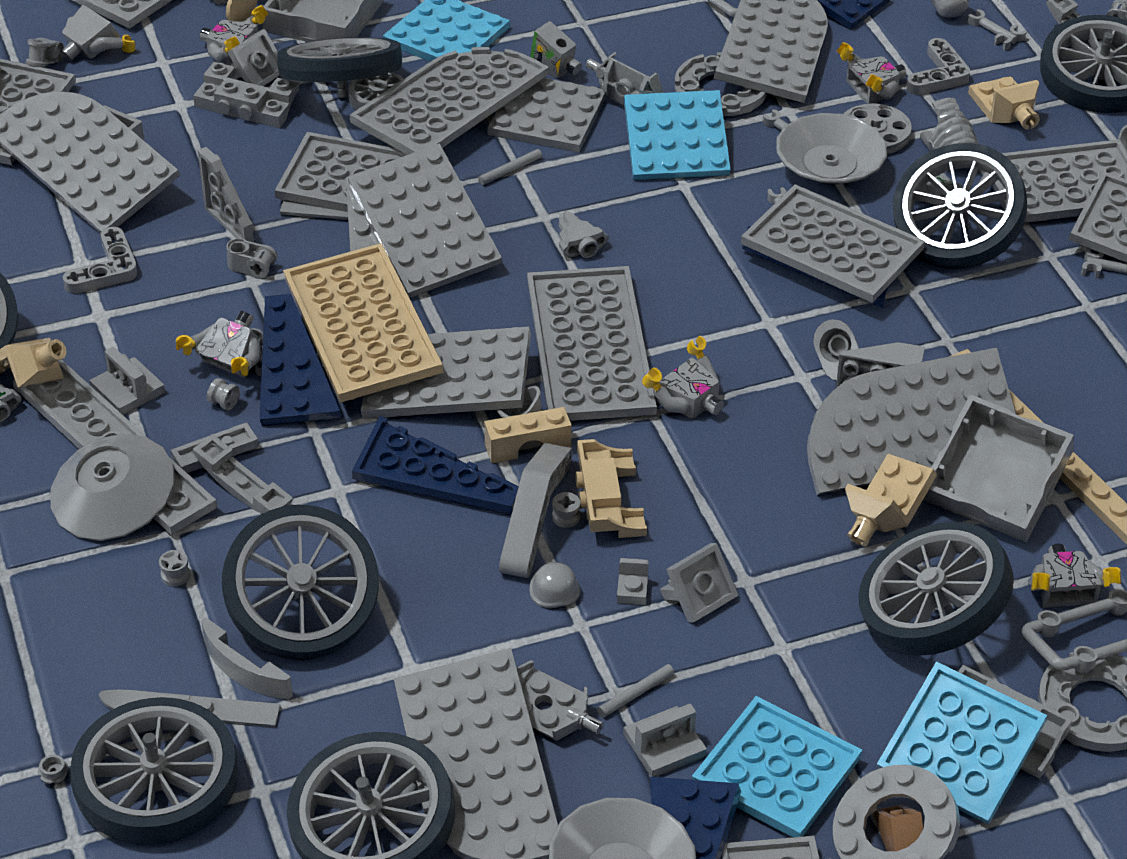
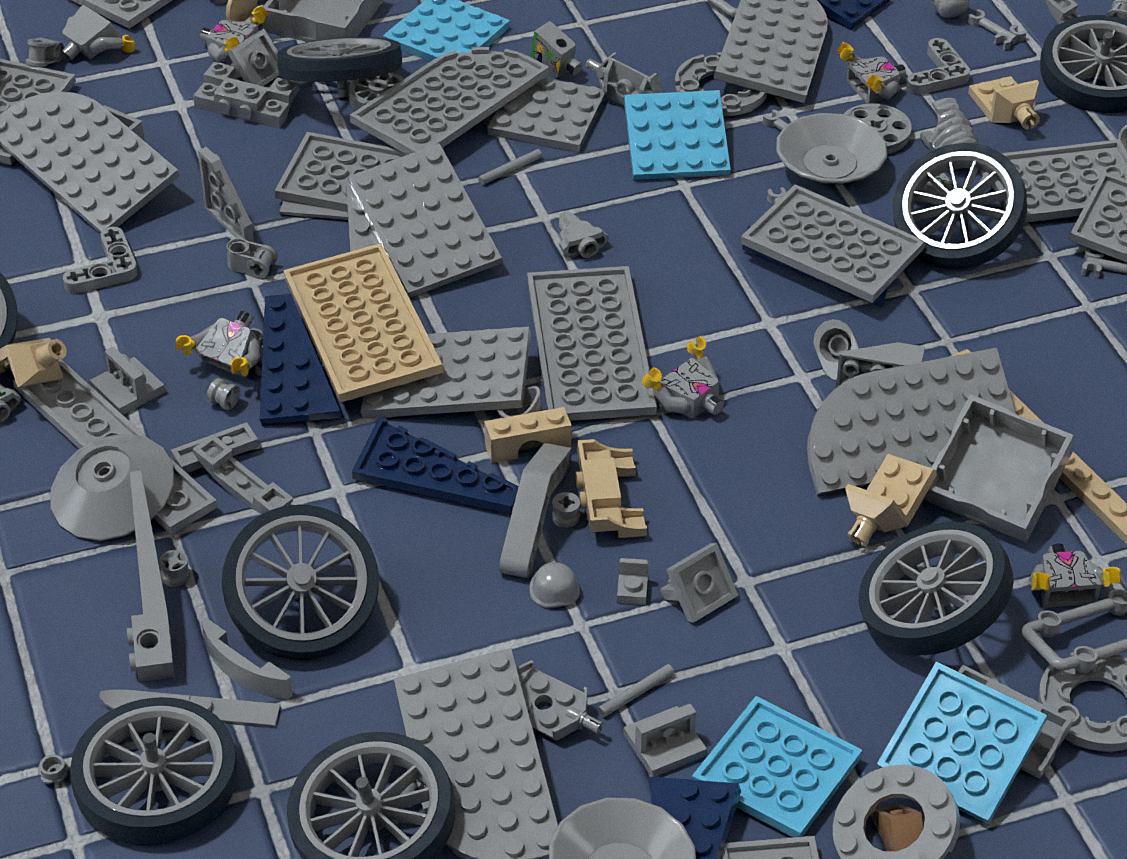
none -> light grey piece [127,471,175,682]

